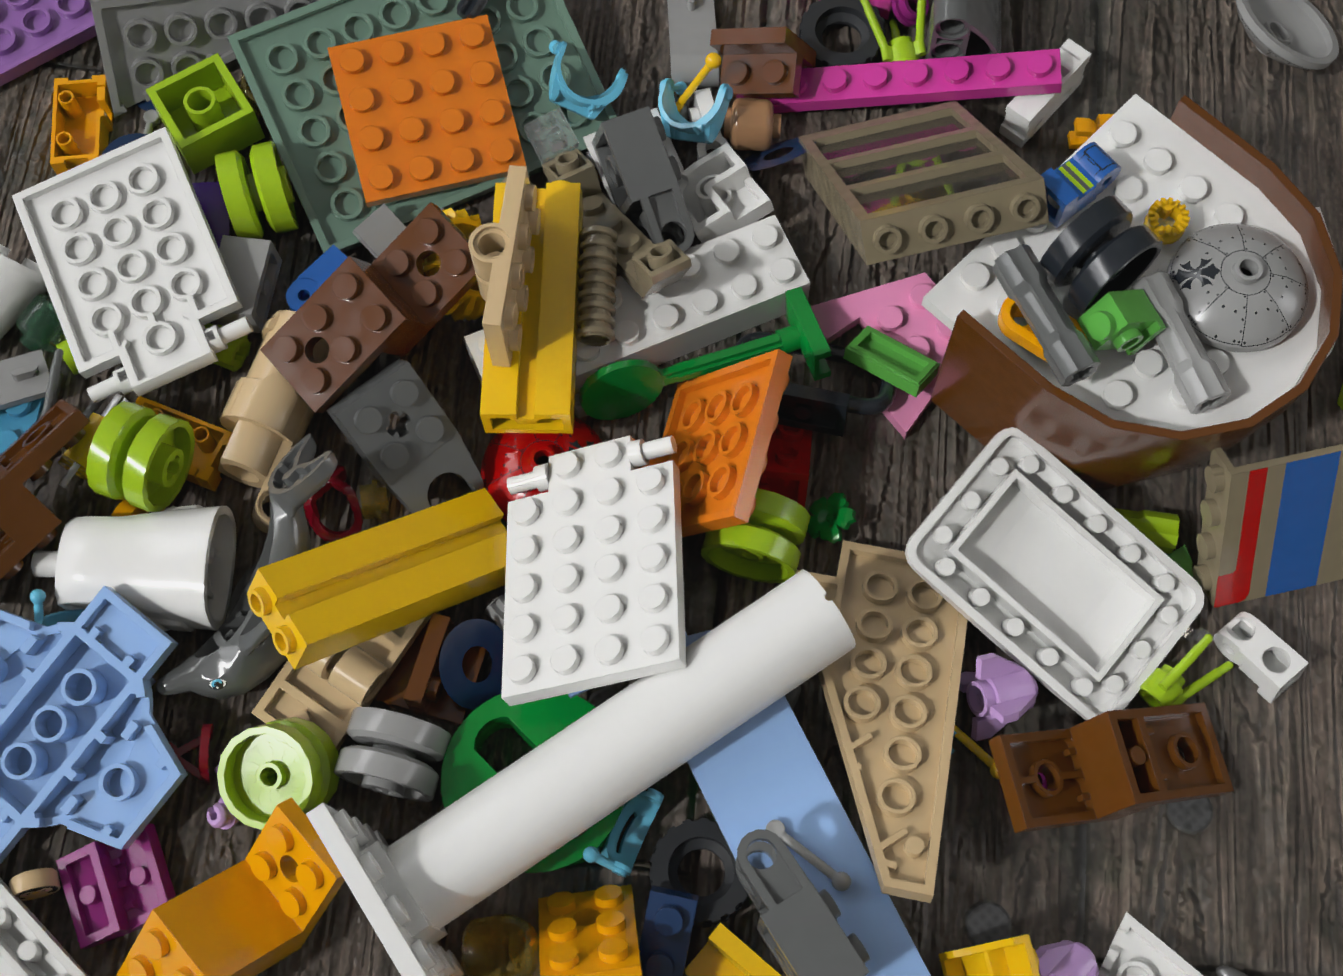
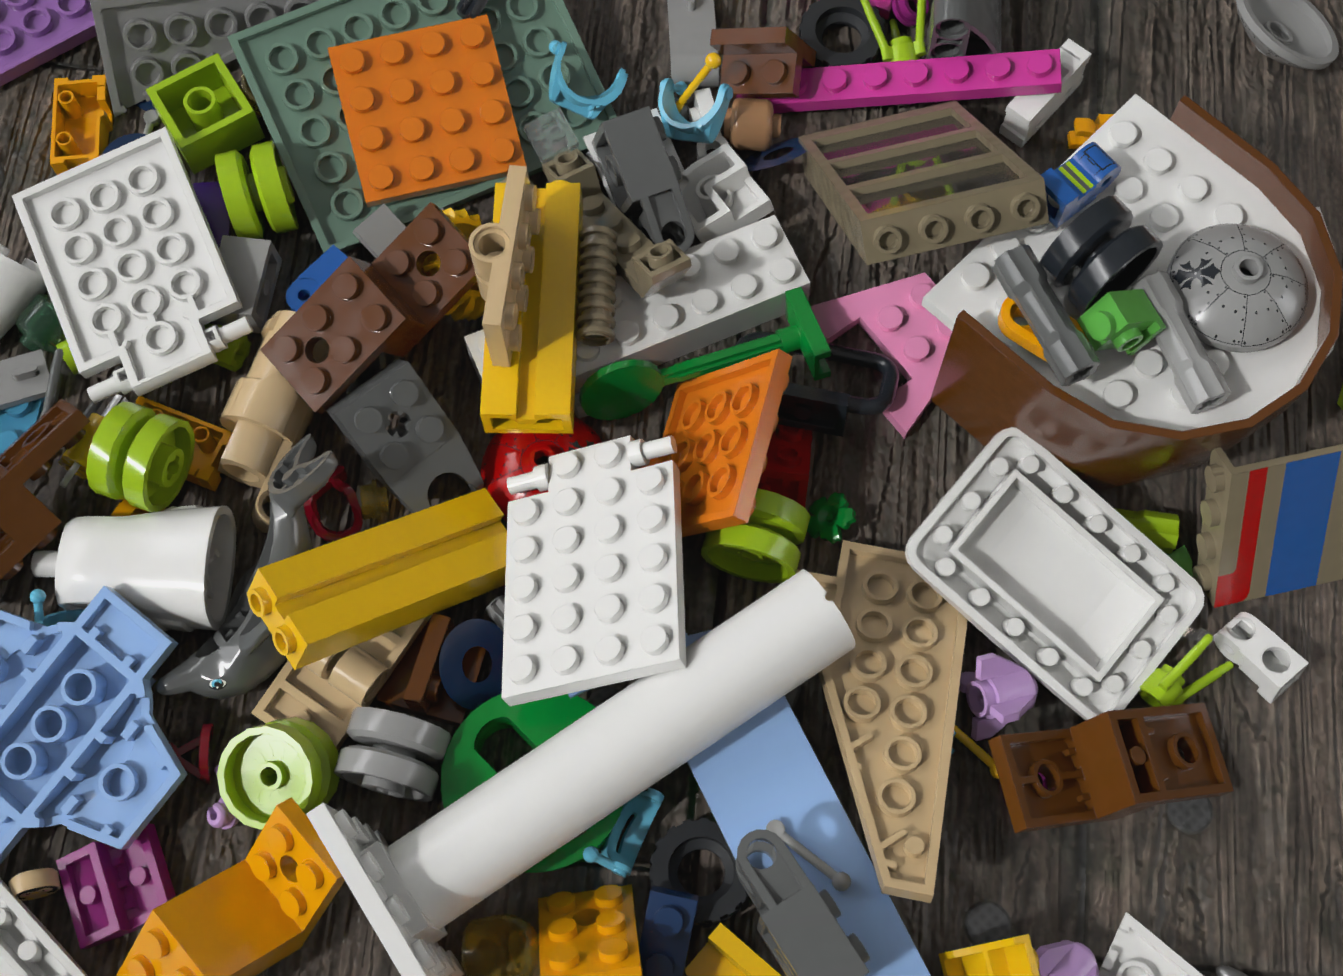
bright green tile [843,326,940,397] -> none
yellow bush [1143,197,1190,245] -> none

